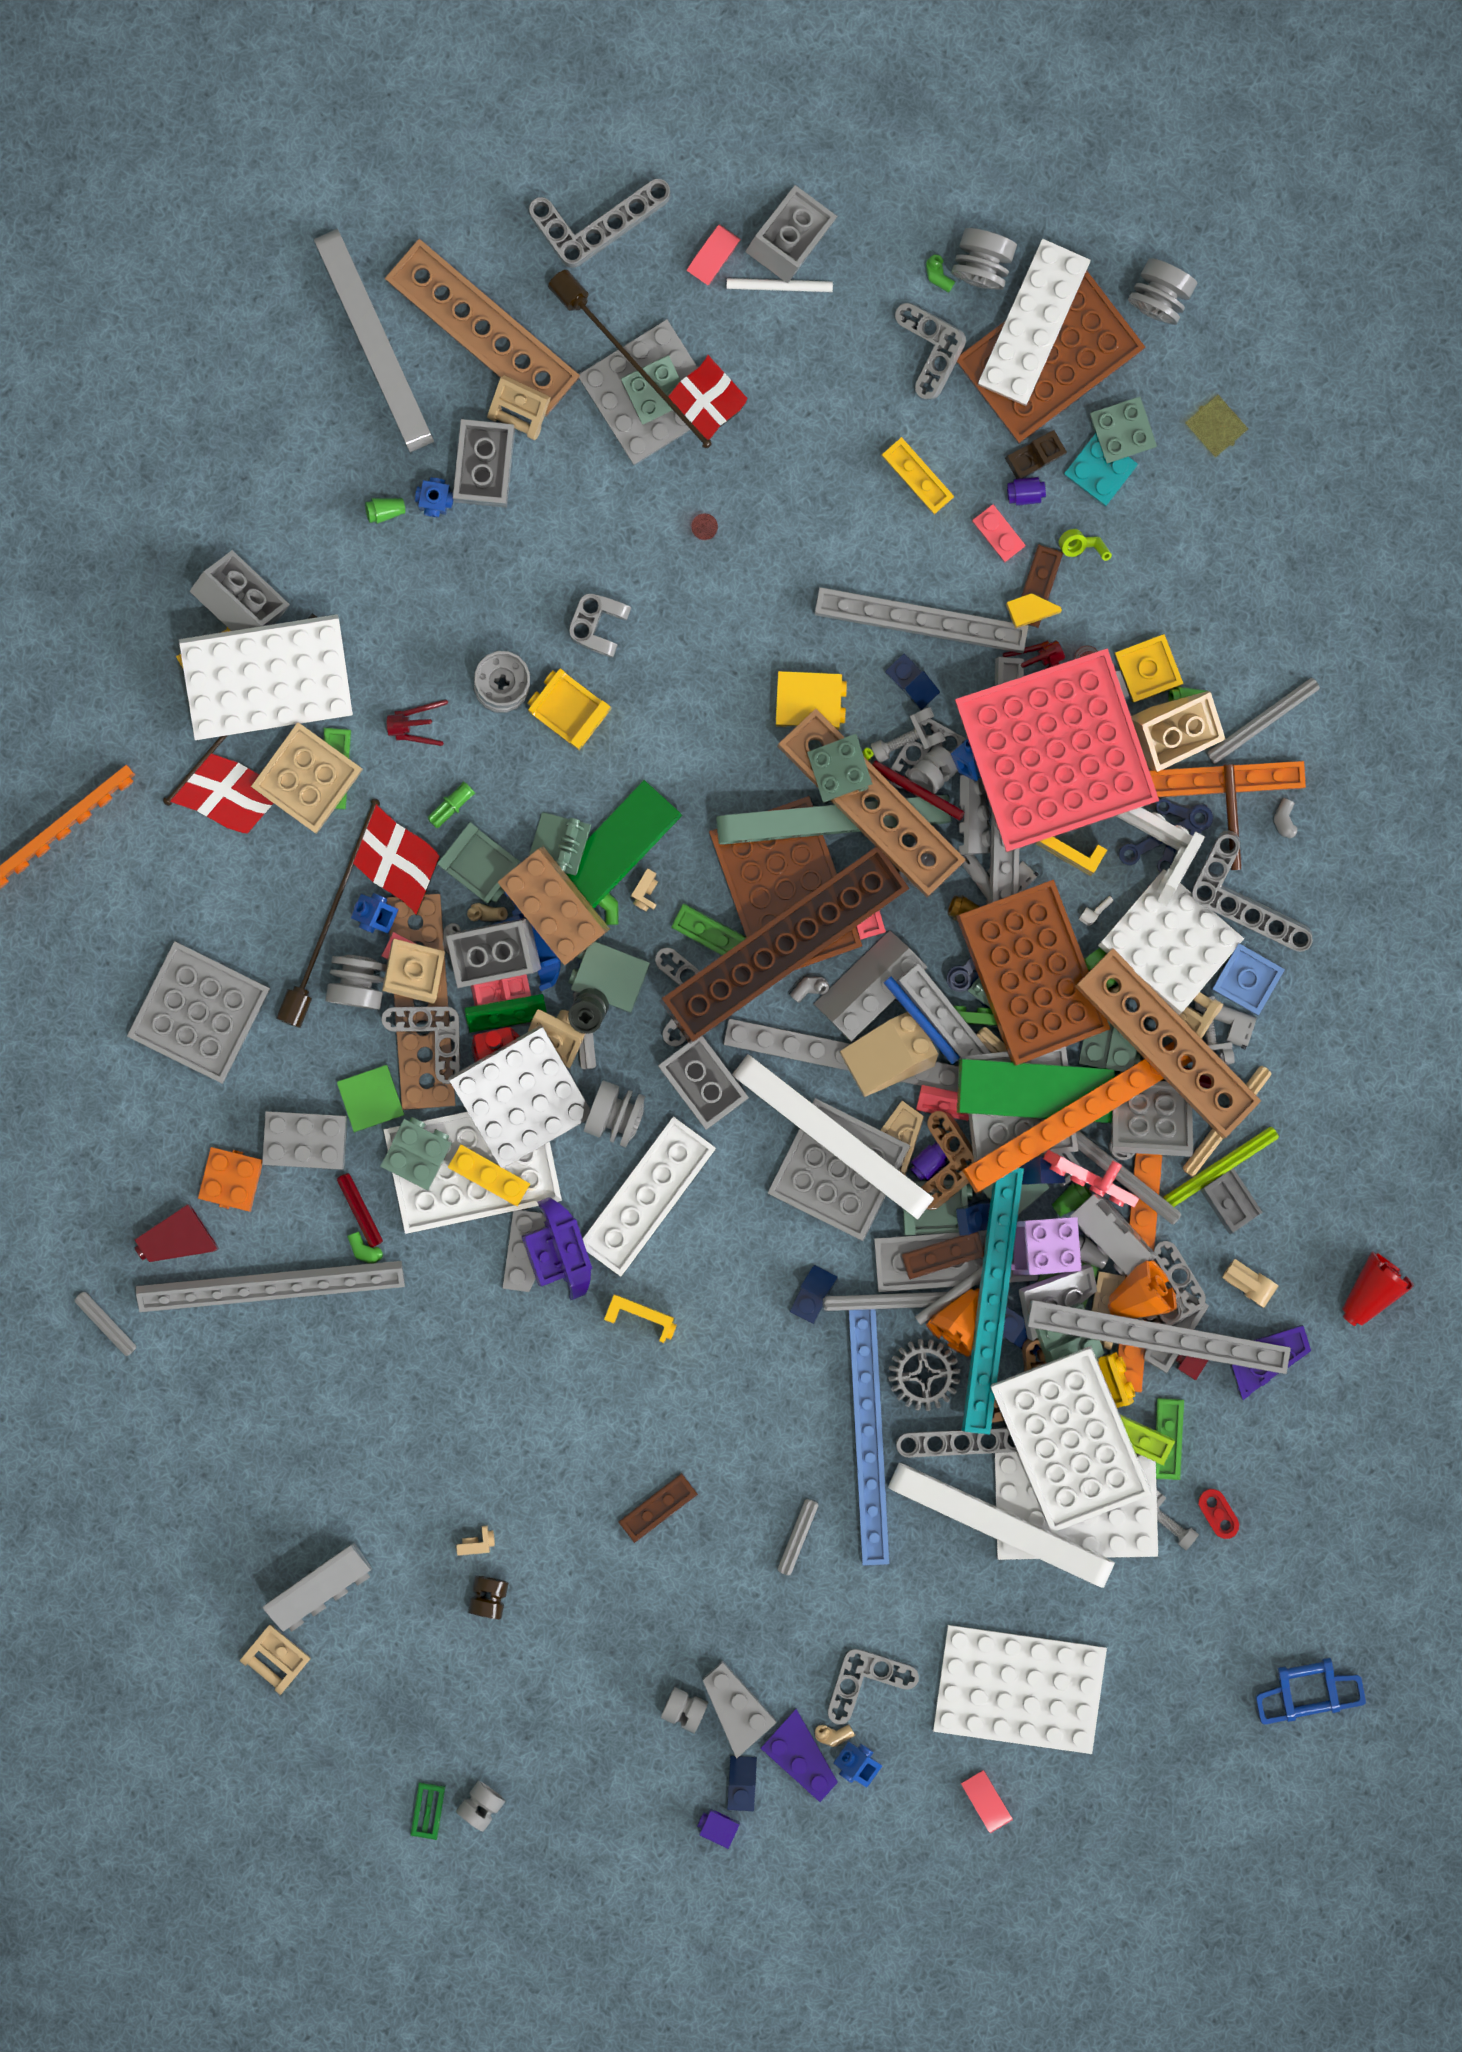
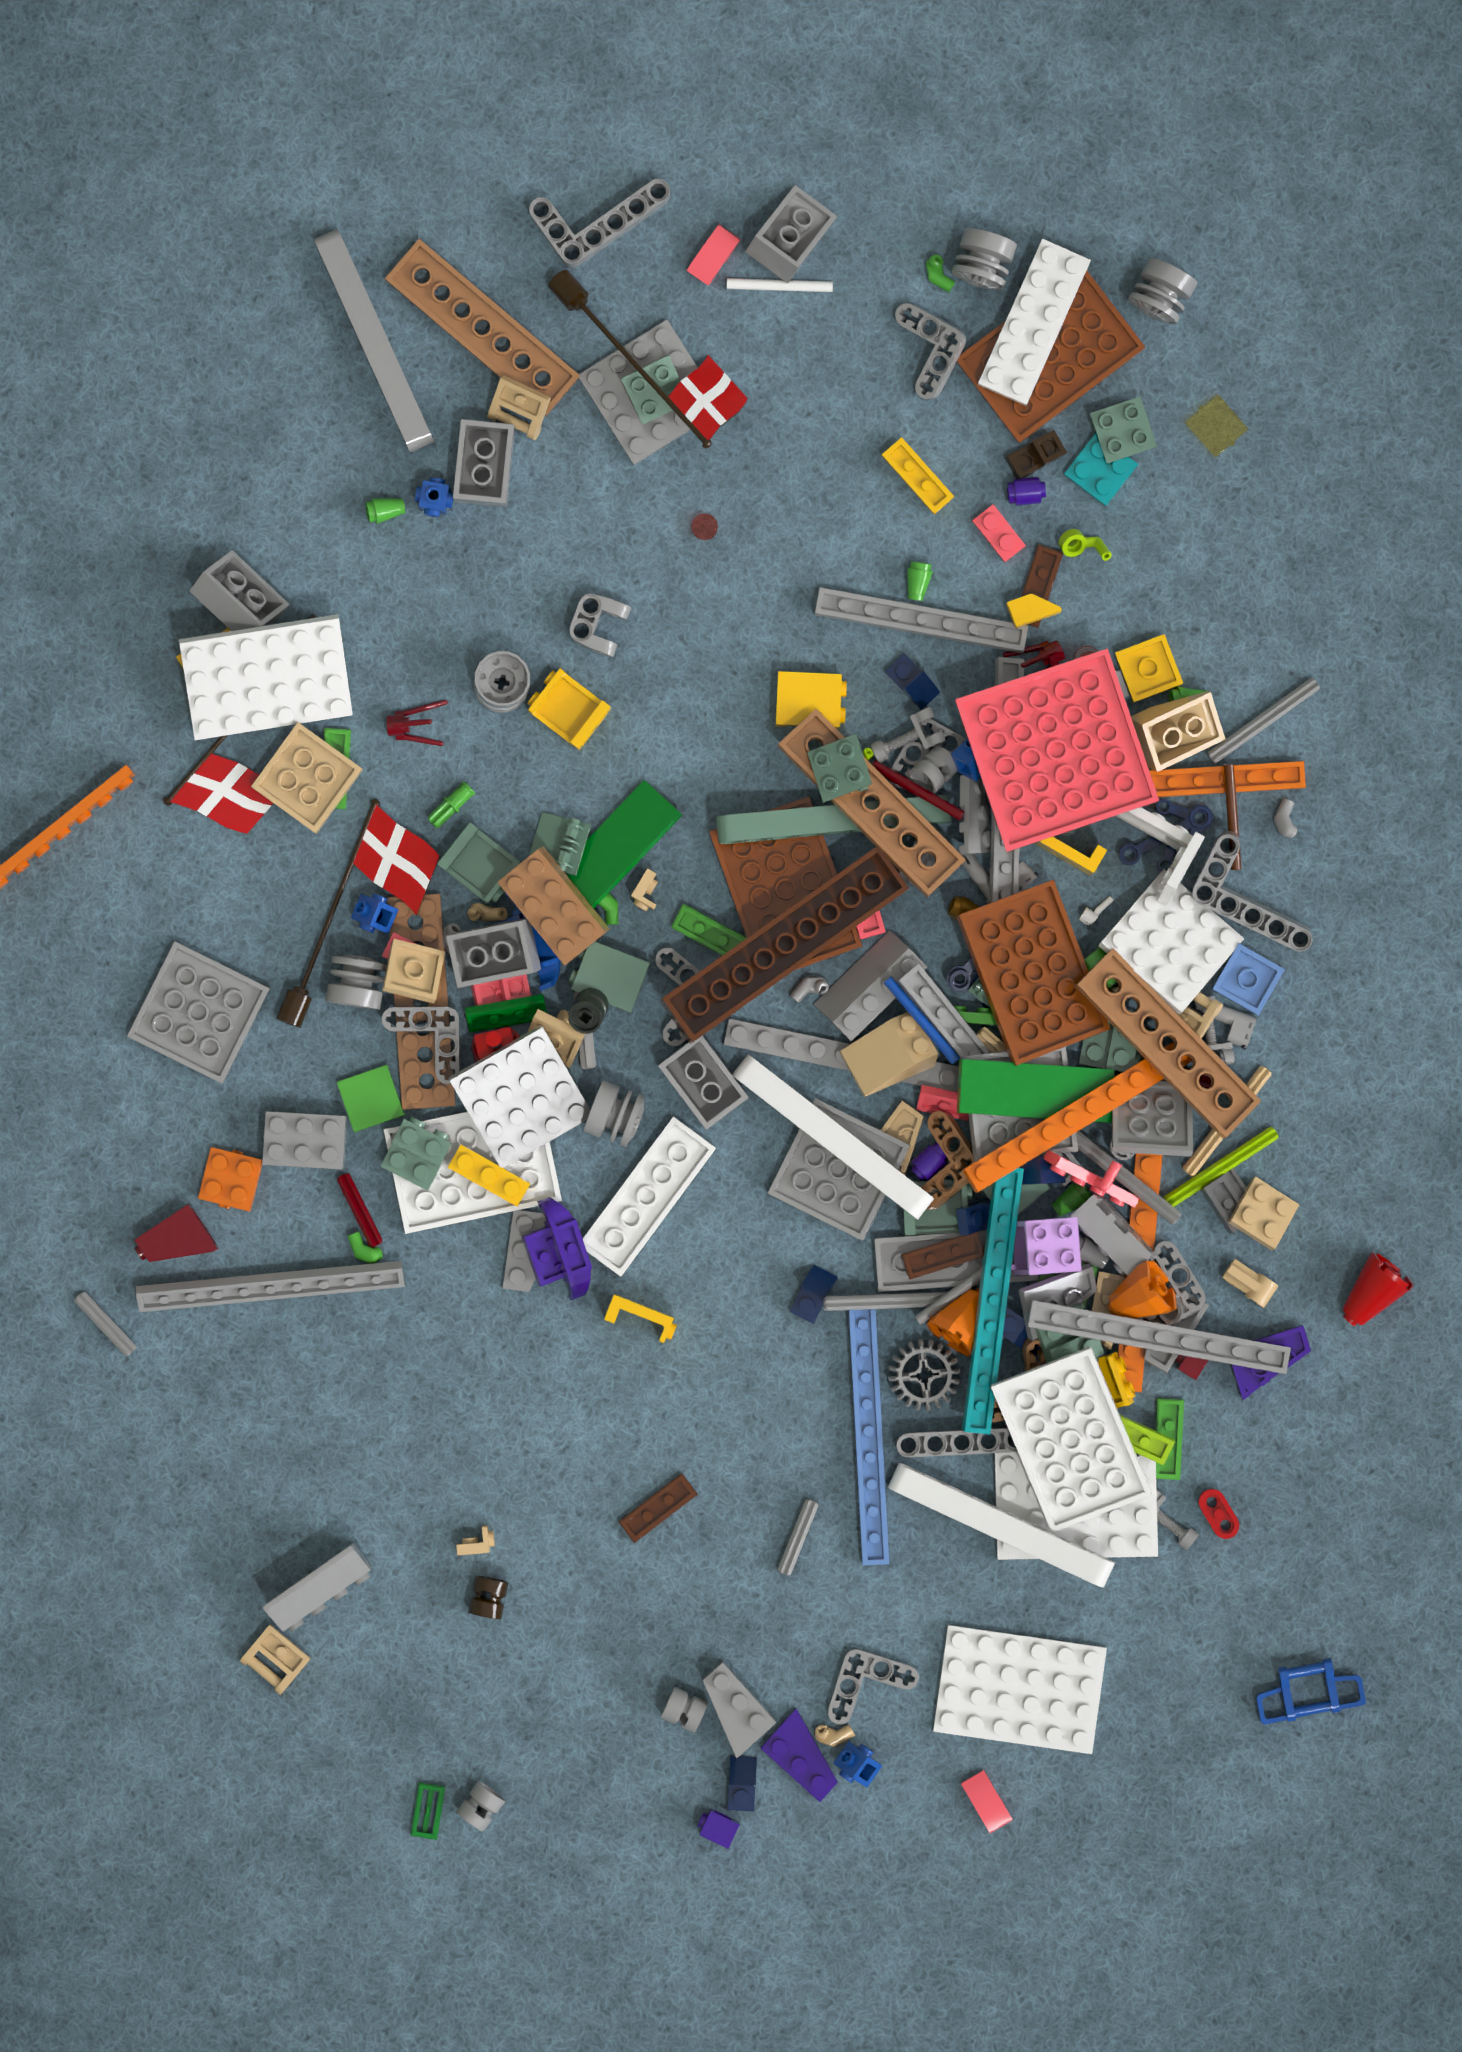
none -> bright green cone [907,561,933,601]
none -> tan plate [1228,1176,1299,1251]

